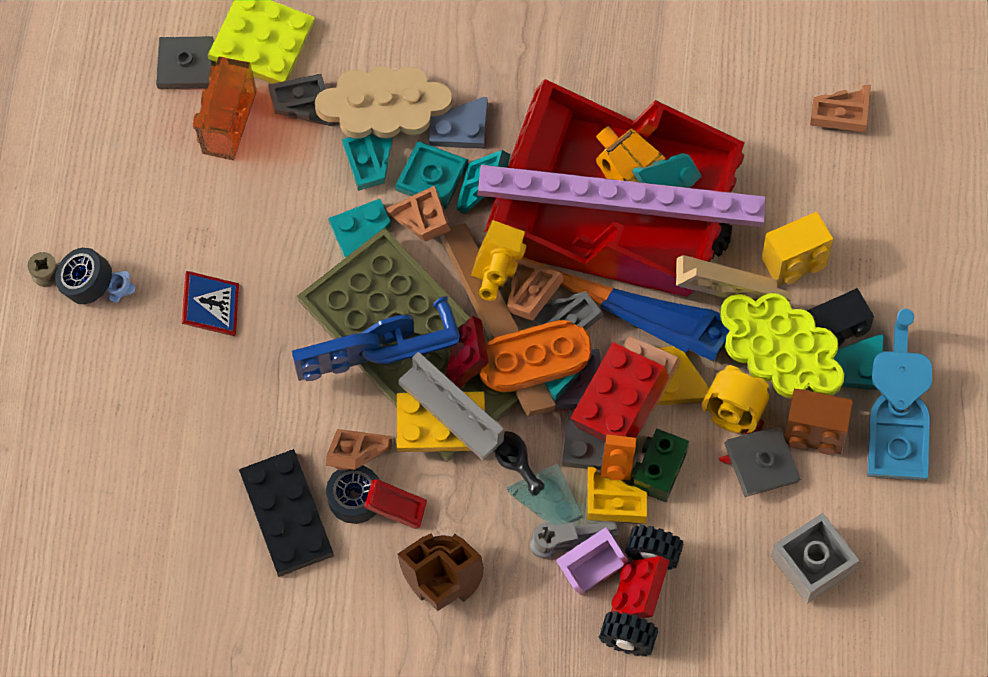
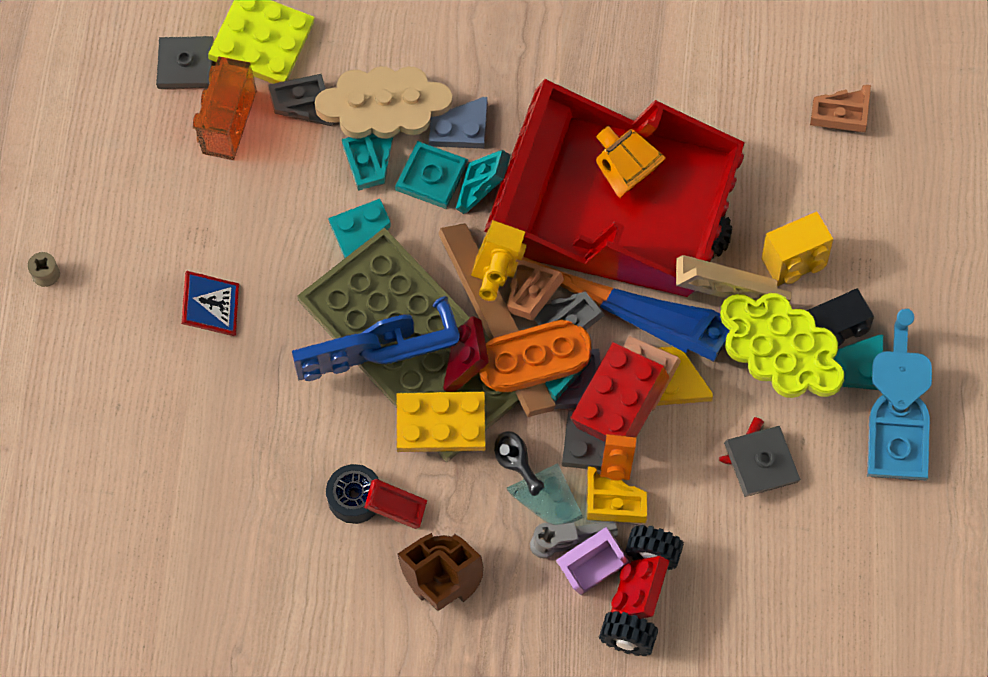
black wheel [55,247,112,305] -> none
light blue plate [107,271,135,302] -> none
black plate [239,449,334,577] -> none
nougat wing [326,429,393,470] -> none
nougat wing [386,186,451,242] -> none
light grey fence [398,352,504,461] -> none
lavender plate [477,165,765,227] -> none
dark green brick [631,428,689,502] -> none
teal wing [632,153,702,188] -> none
yellow brick [702,365,770,433] -> none
light grey brick [771,513,860,604] -> none
dark orange brick [784,388,853,455] -> none

